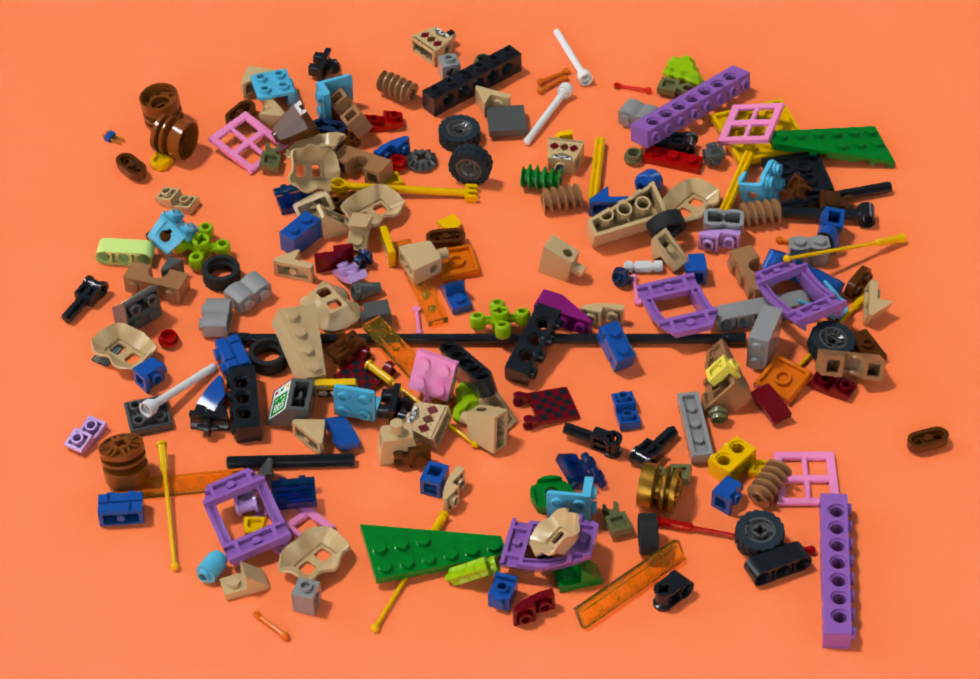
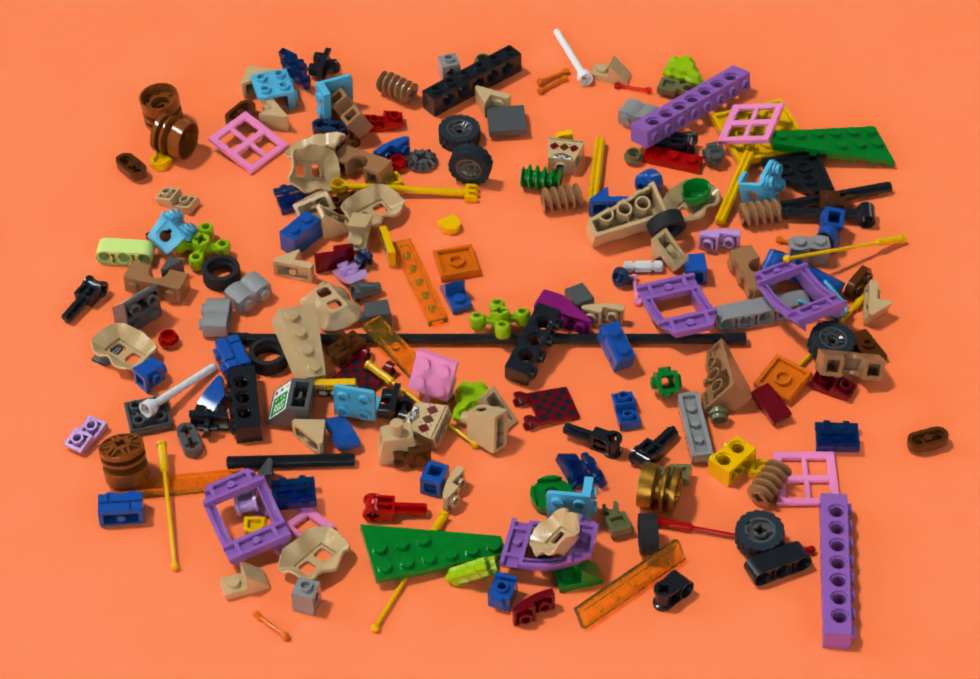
piece [102,130,125,144] -> none
medium azure brick [196,550,228,583] -> none
olive plate [259,142,281,173] -> none
cone [271,98,320,144] -> none
tan torso [399,241,450,285] -> none
tan torso [411,27,456,67] -> none
bright pink hinge [413,306,423,334] -> none
reddish brown plate [426,228,466,249] -> none
black beam [439,341,497,398] -> none
white piece [524,82,574,145] -> none
tan torso [538,234,587,282] -> none
light grey brick [703,208,744,236] -> none
light yellow bracket [705,354,741,386] -> none
blue brick [711,476,744,516] -> none
light grey brick [746,304,783,371] -> none
reddish brown plate [784,172,812,200] -> none
none -> dark grey beam [176,422,203,459]
none -> clear blue plate [278,48,311,90]
none -> red connector [362,493,427,522]
none -> dark grey brick [564,282,594,310]
none -> tan slope [591,55,631,86]
none -> green brick [650,366,682,397]
none -> green hair [681,178,711,206]
none -> clear blue plate [814,420,860,453]

